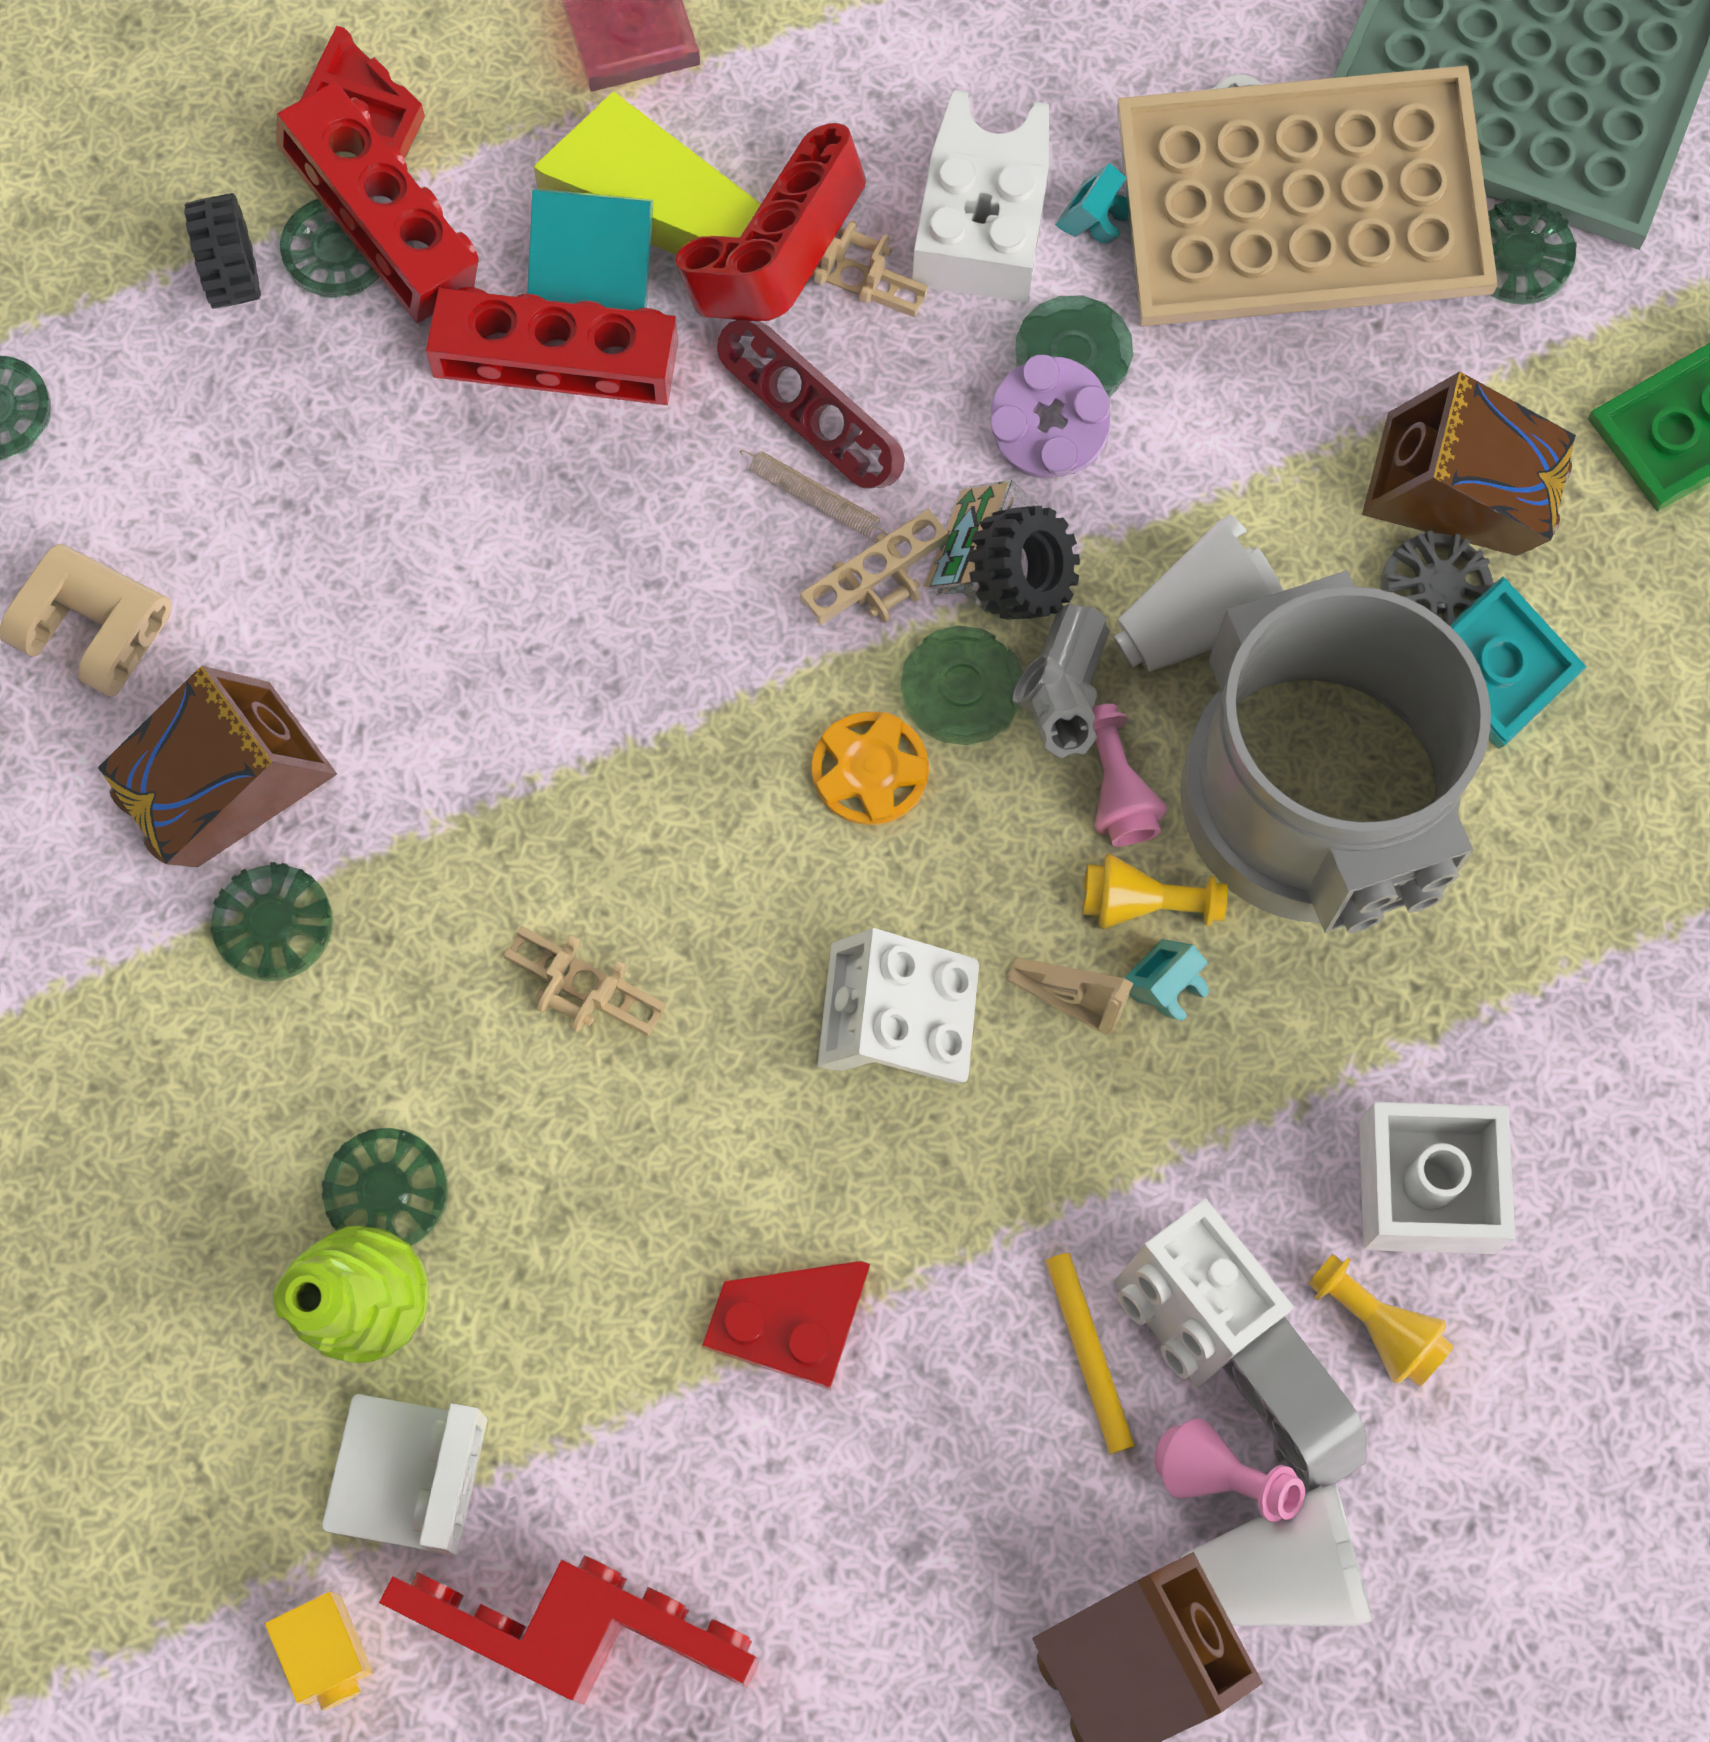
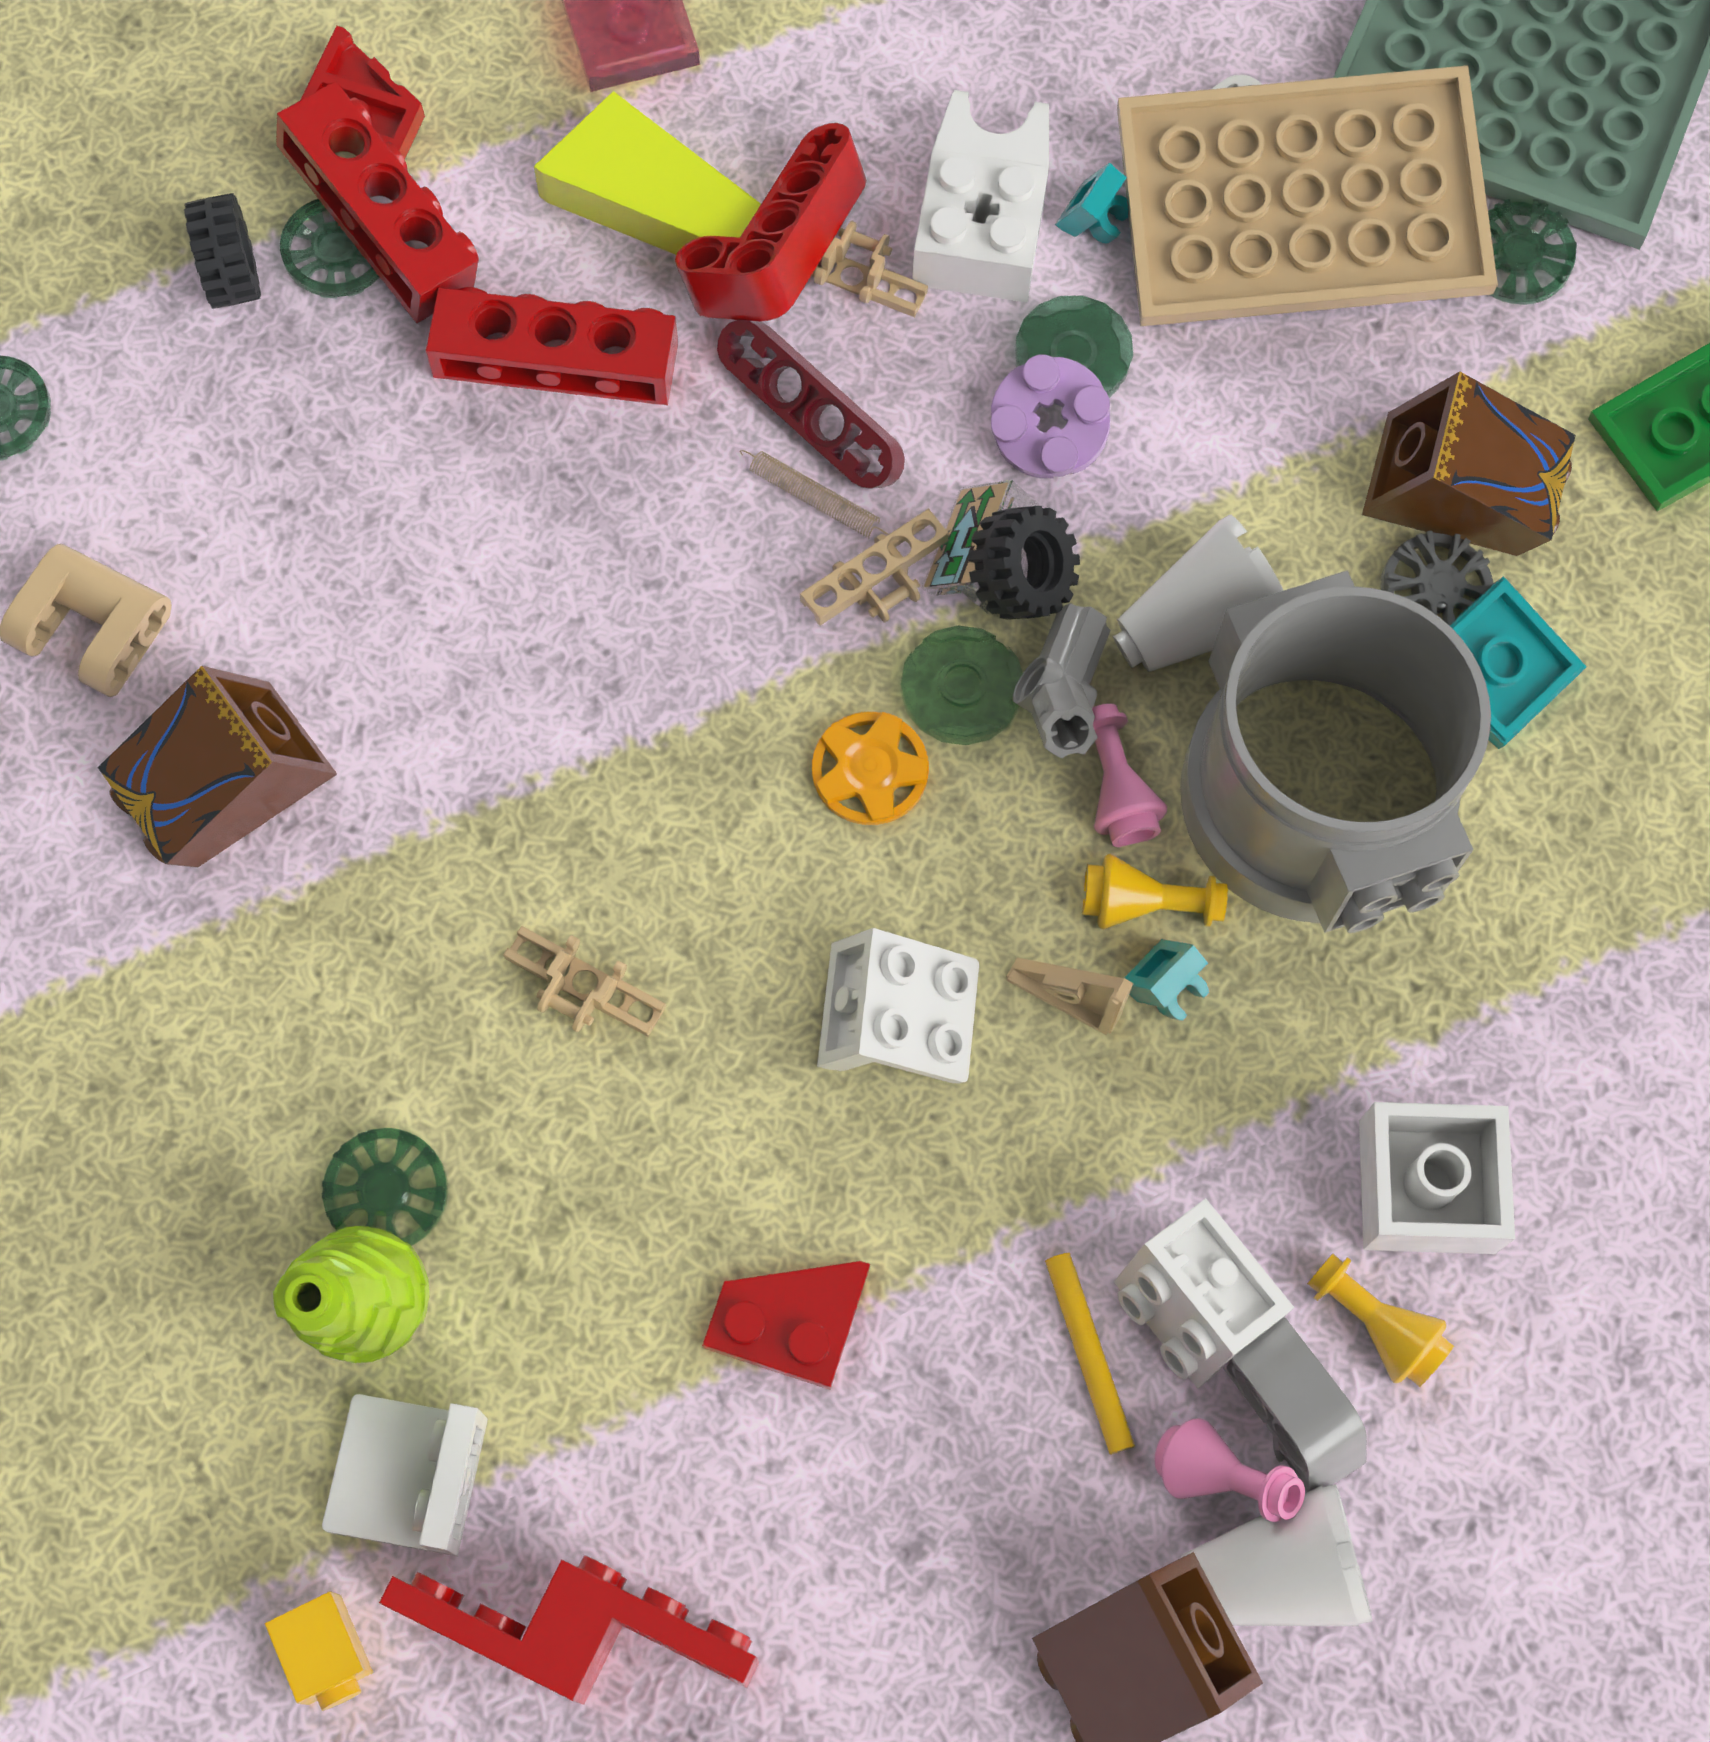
clear green wheel [210,862,333,981] -> none
teal tile [527,189,653,311] -> none

